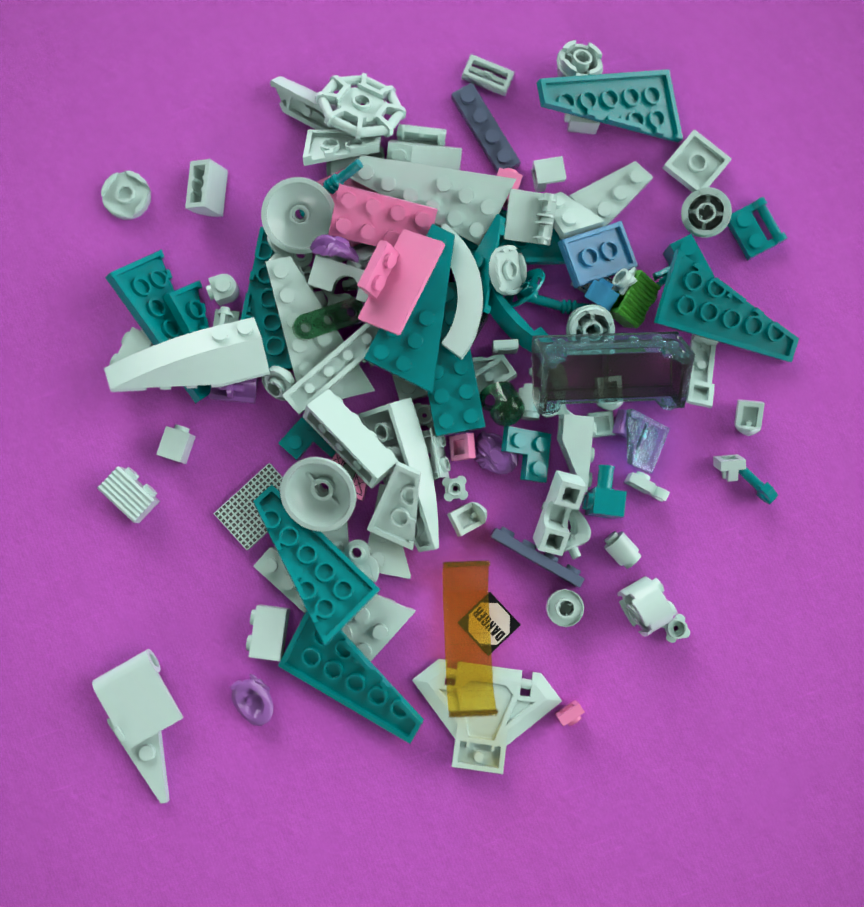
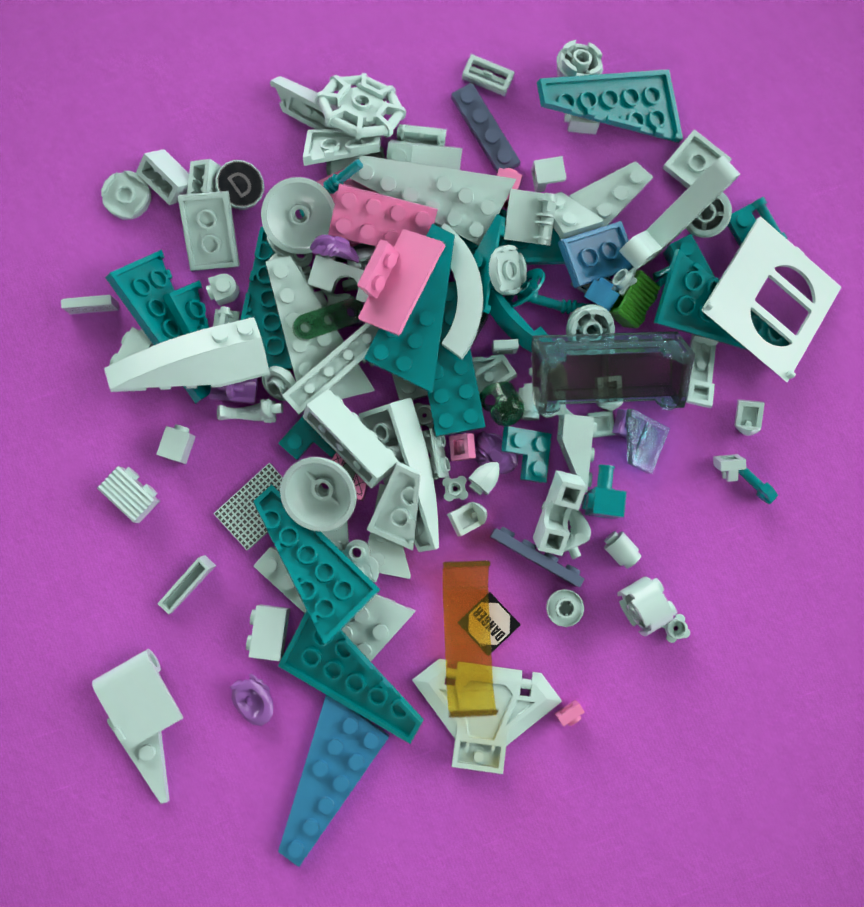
light aqua plate [624,471,670,502] -> none
none -> light aqua tile [61,295,119,314]
none -> light aqua brick [136,149,189,205]
none -> light aqua piece [158,555,216,614]
none -> light aqua tile [177,191,240,271]
none -> black tile [215,160,264,210]
none -> light aqua animal [217,398,283,423]
none -> dark azure wing [278,695,390,867]
none -> light aqua plate [468,462,499,496]
none -> light aqua beam [619,156,740,270]
none -> light aqua door [702,216,841,382]

